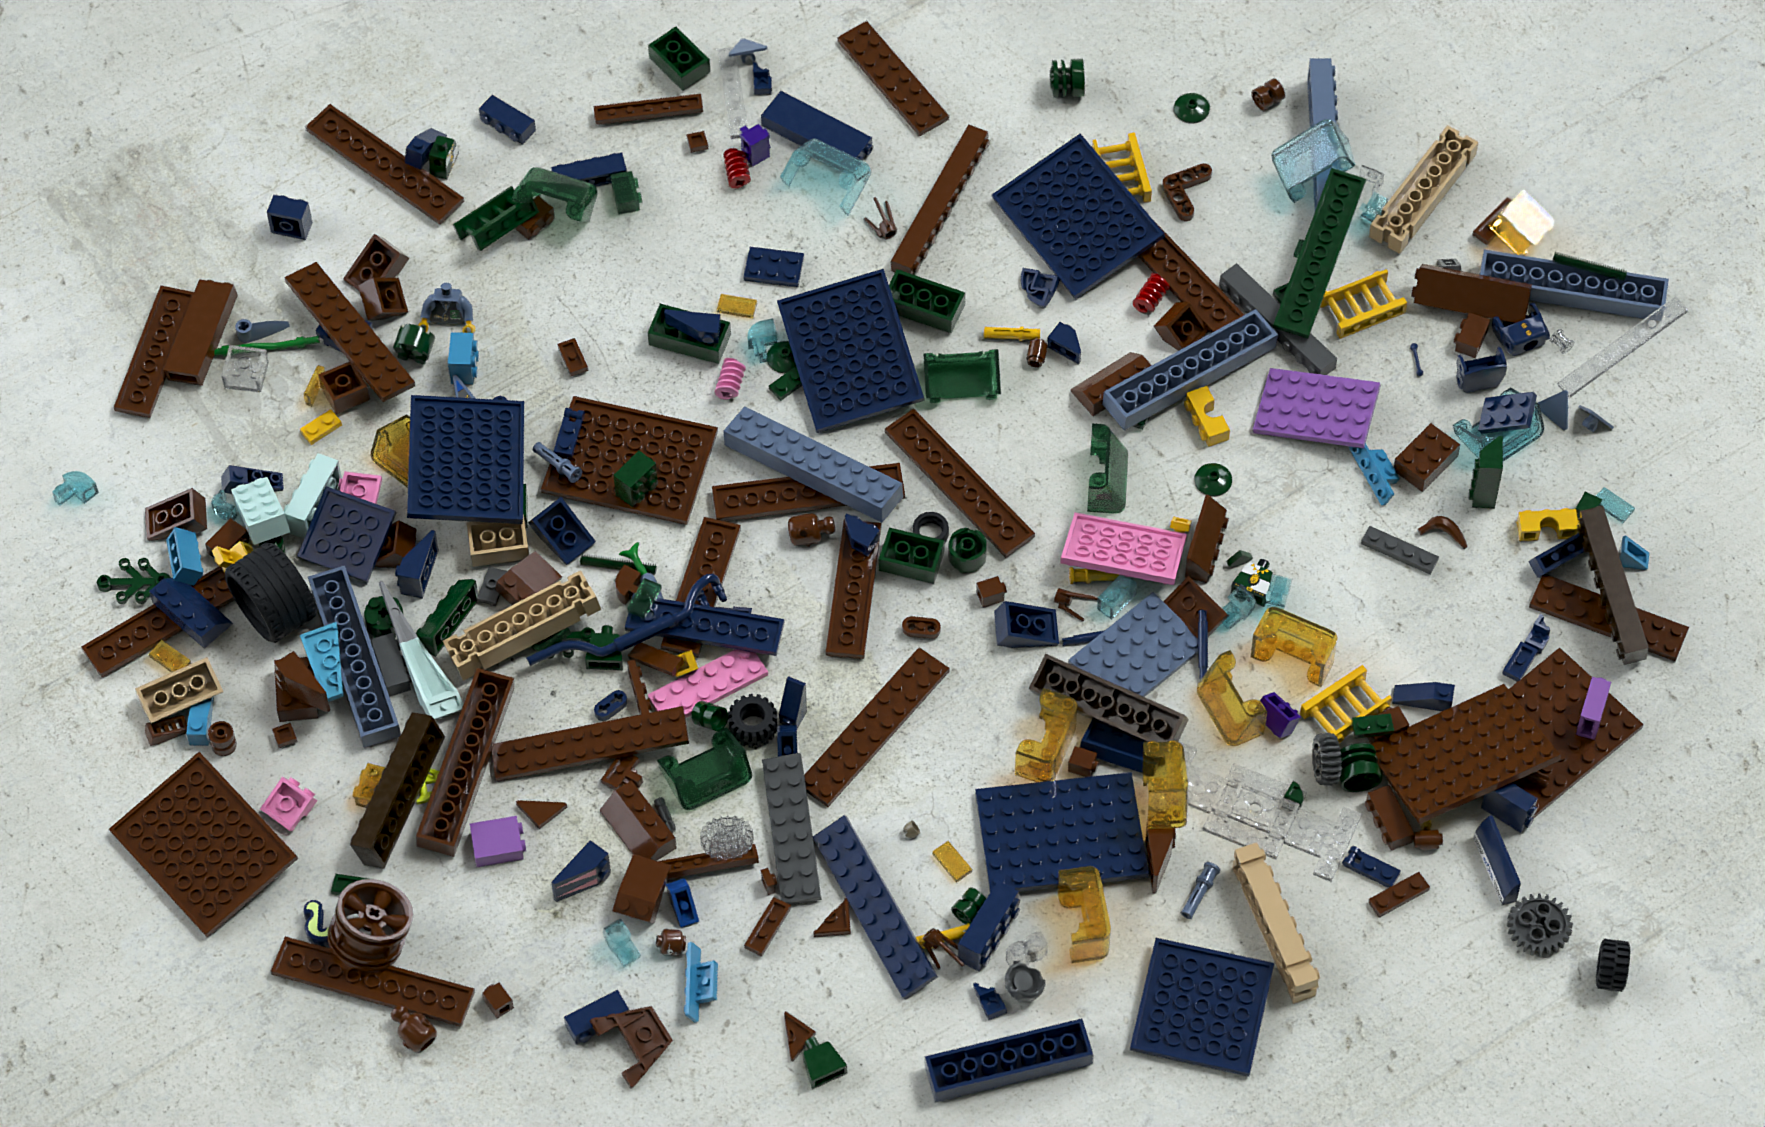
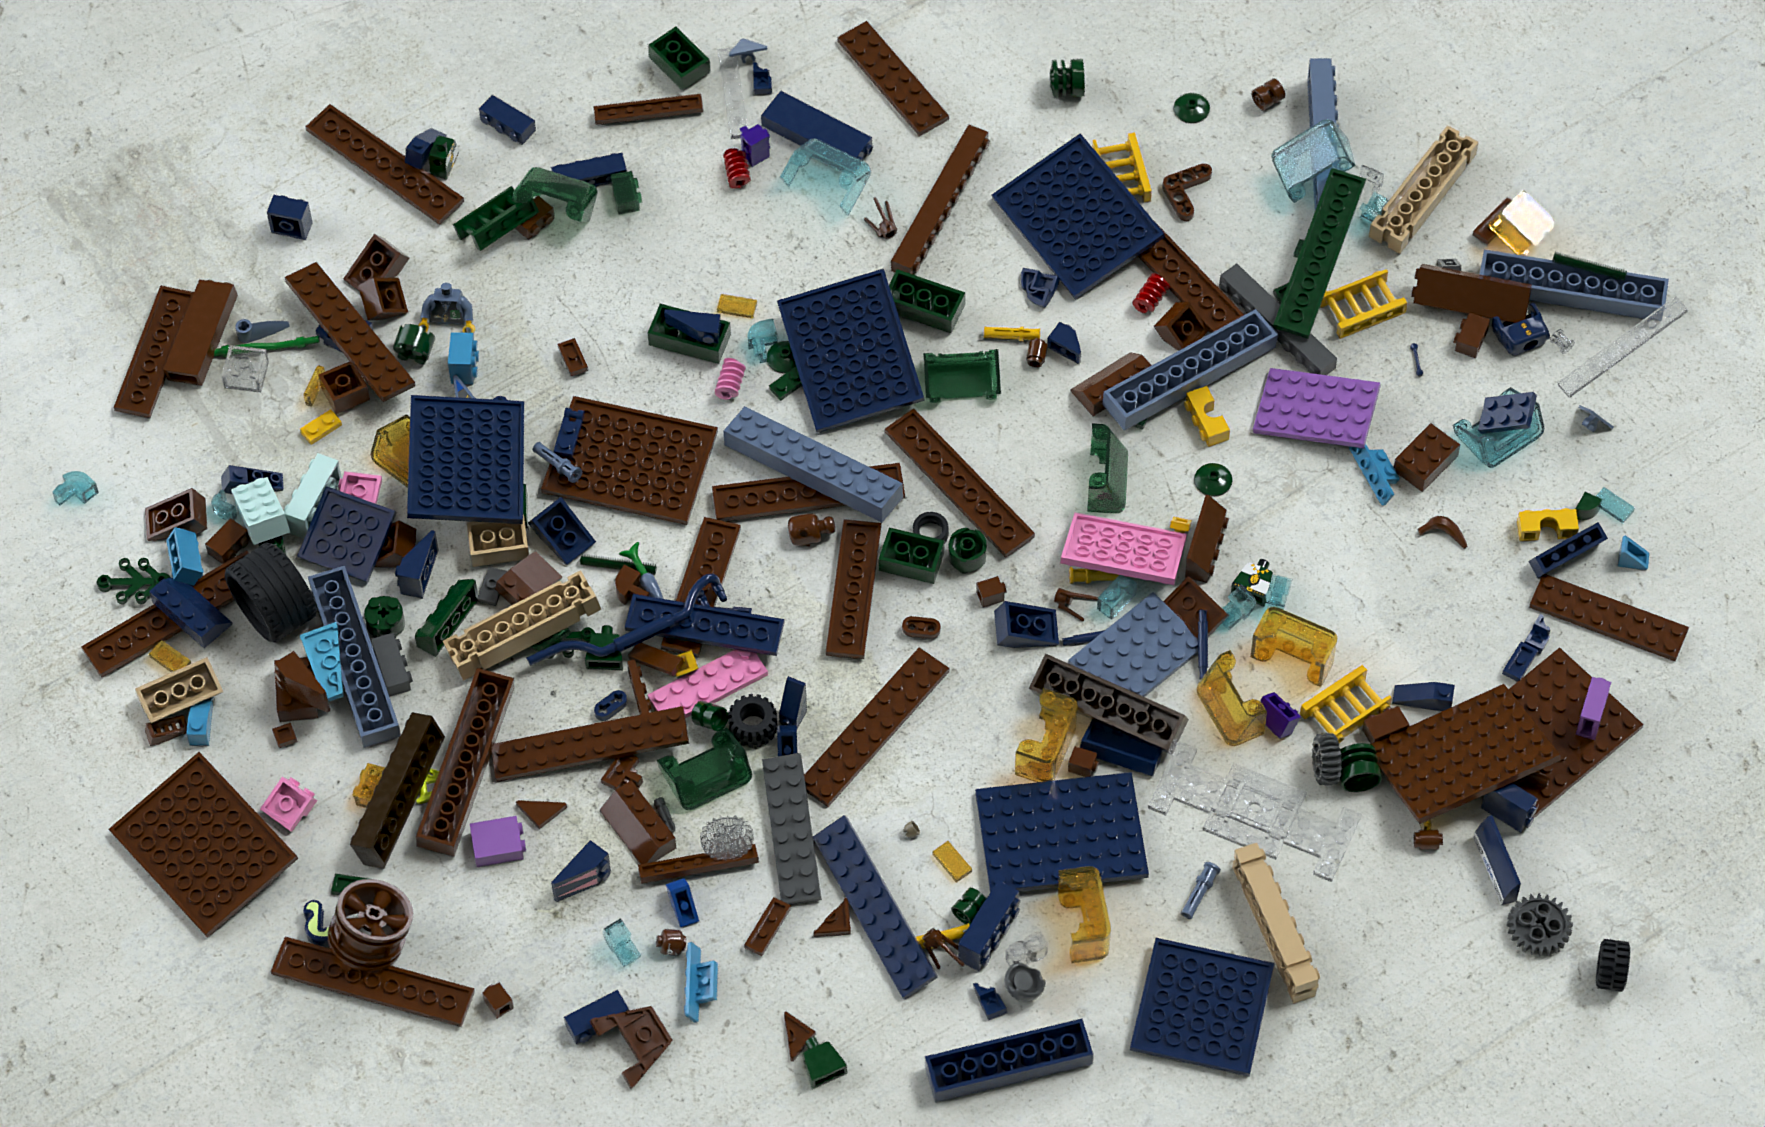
reddish brown wheel [208,721,237,756] -> none
yellow brick [212,541,254,572] -> none
light aqua plate [379,581,464,720] -> none
reddish brown piece [390,1004,437,1053] -> none
reddish brown slope [612,854,671,923] -> none
dark green brick [613,451,658,508] -> none
clear green plate [627,578,662,619] -> none
reddish brown plate [686,131,709,153] -> none
dark blue plate [744,246,804,287] -> none
reddish brown plate [760,867,777,895] -> none
dark blue slope [845,513,880,556] -> none
clear yellow windscreen [1143,741,1188,829] -> none
reddish brown slope [1145,820,1176,894] -> none
dark green tile [1226,550,1253,567] -> none
dark green tile [1283,781,1304,807] -> none
dark blue plate [1342,846,1401,888] -> none
dark green plate [1351,713,1394,739] -> none
dark grey plate [1361,526,1439,575] -> none
reddish brown brick [1365,785,1414,851] -> none
reddish brown plate [1368,872,1430,918] -> none
dark blue piece [1456,347,1507,393] -> none
dark green slope [1468,436,1503,509] -> none
sand blue piece [1535,390,1569,430] -> none
dark brown brick [1577,505,1648,665] -> none

